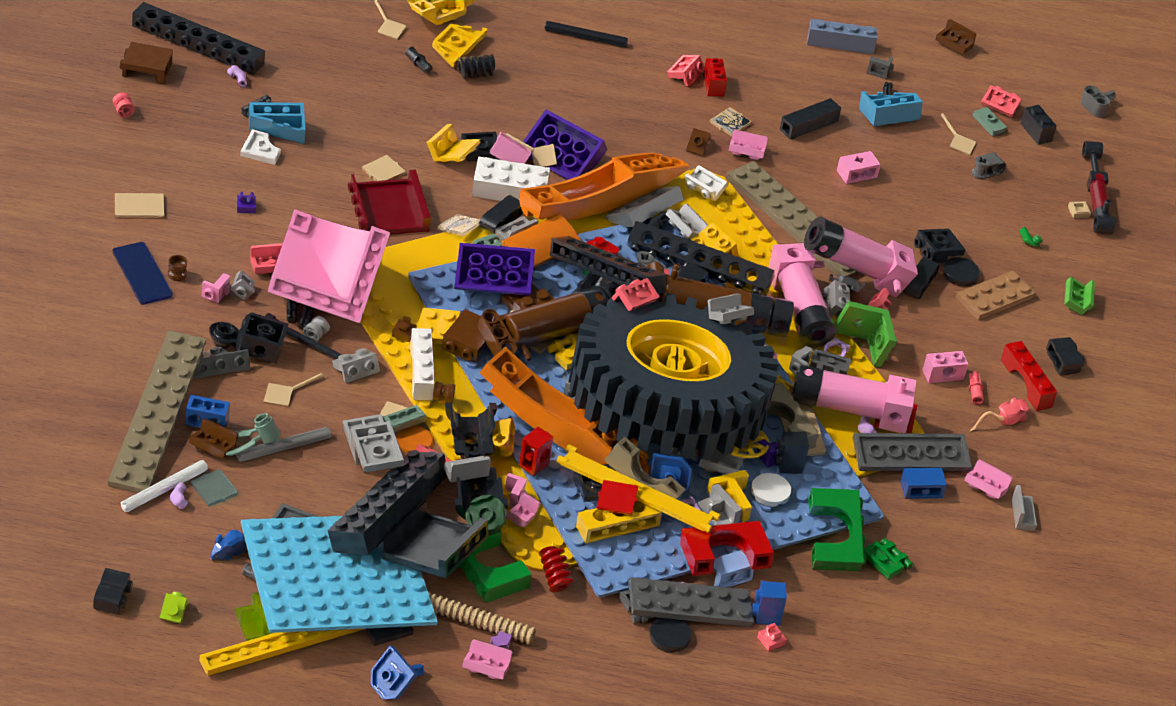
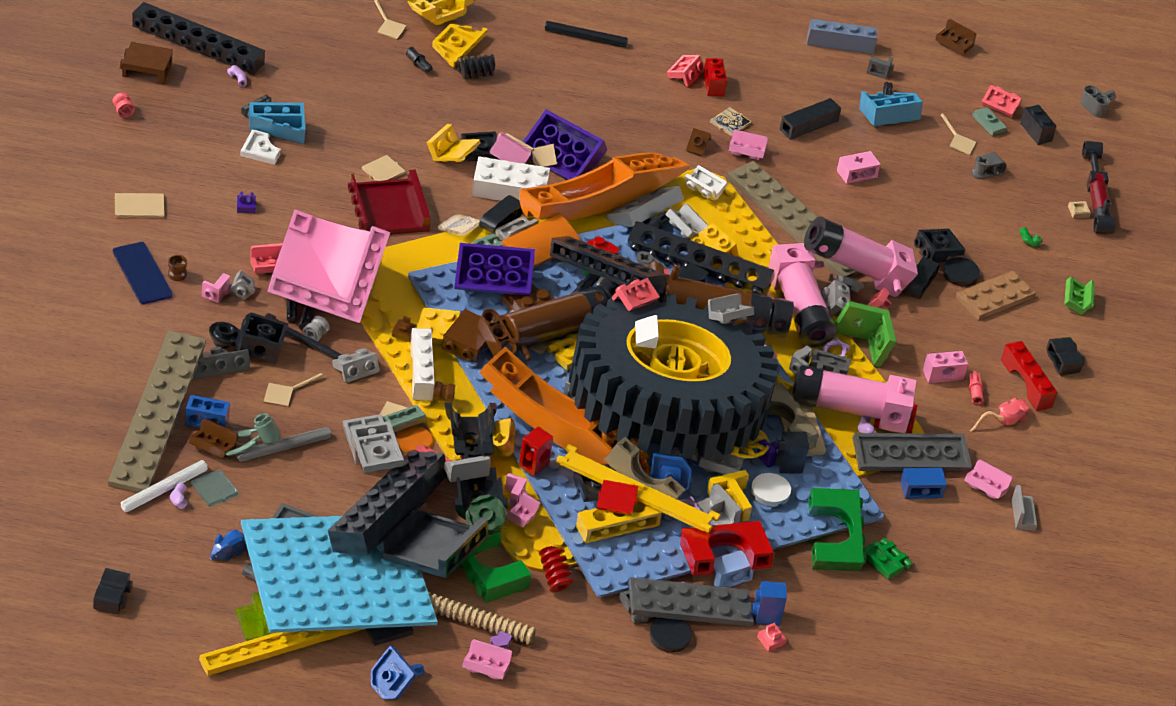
lime bracket [160,592,189,624] -> none
none -> white slope [635,315,659,349]

